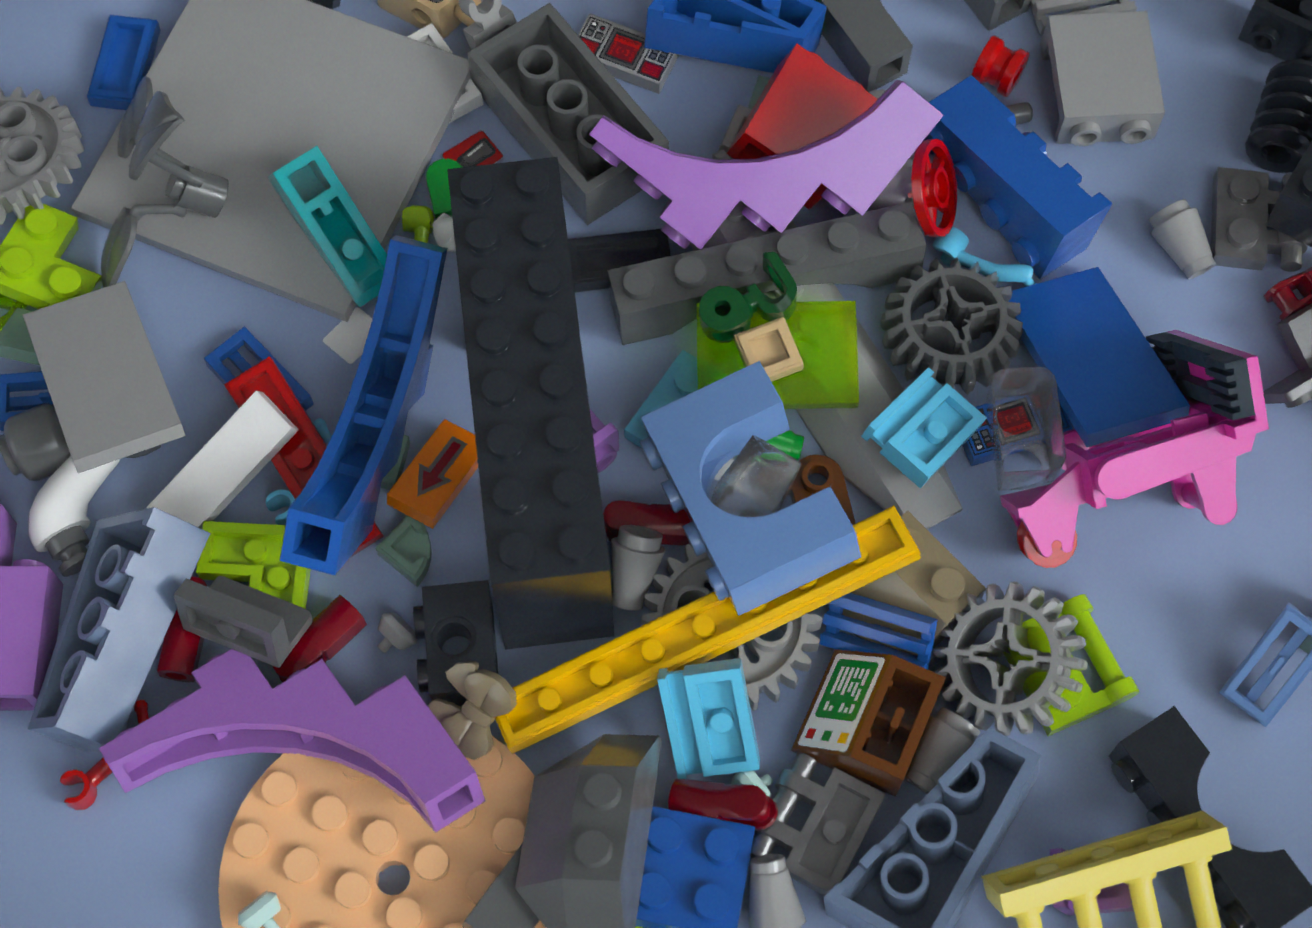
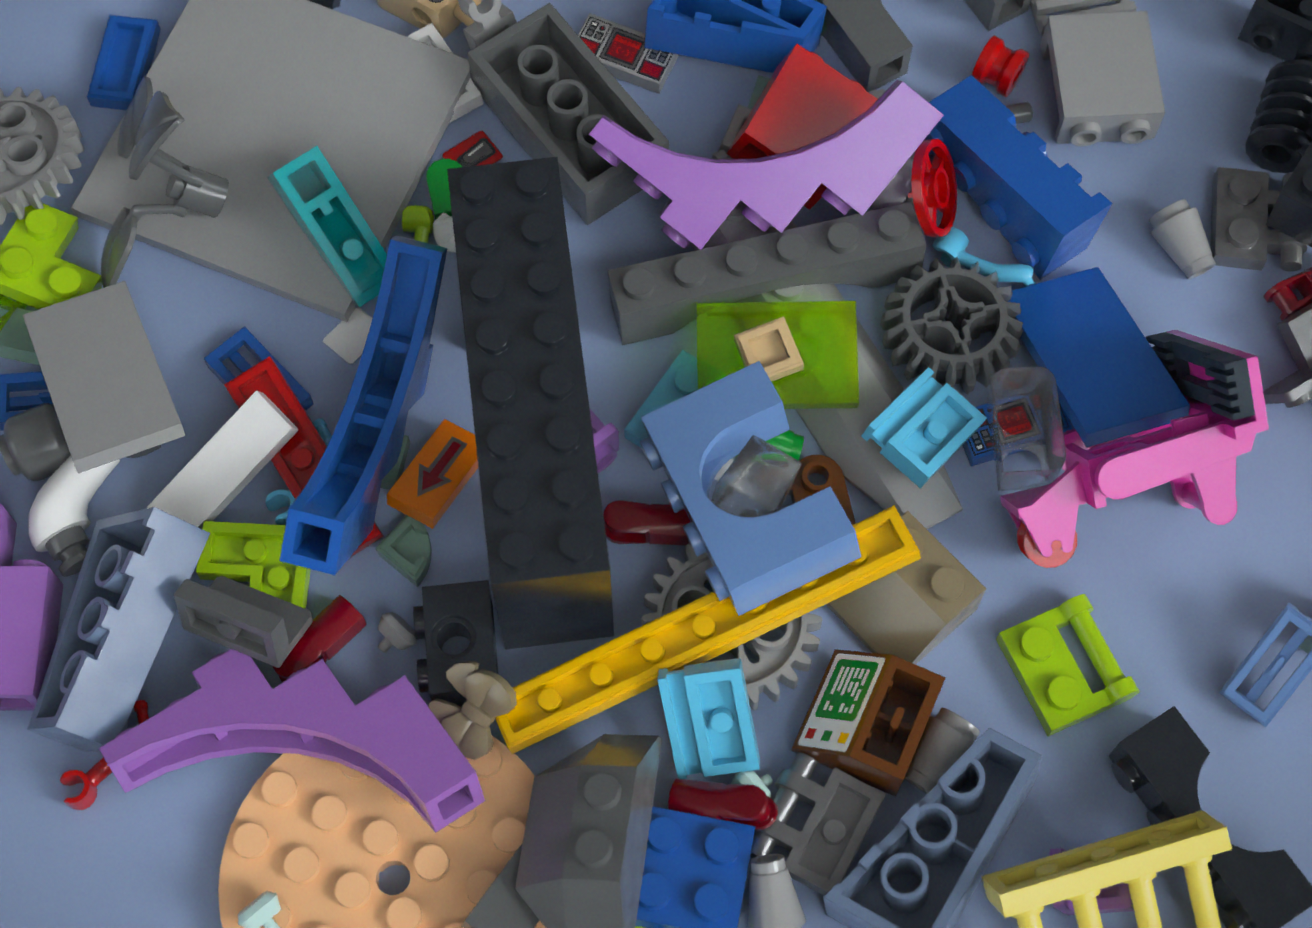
dark red bar [157,576,207,682] -> none
black tile [568,228,671,292] -> none
light grey cone [611,525,665,611] -> none
dark green leg [699,252,797,343] -> none
blue tile [819,593,938,670] -> none
light grey gear [932,582,1088,736] -> none

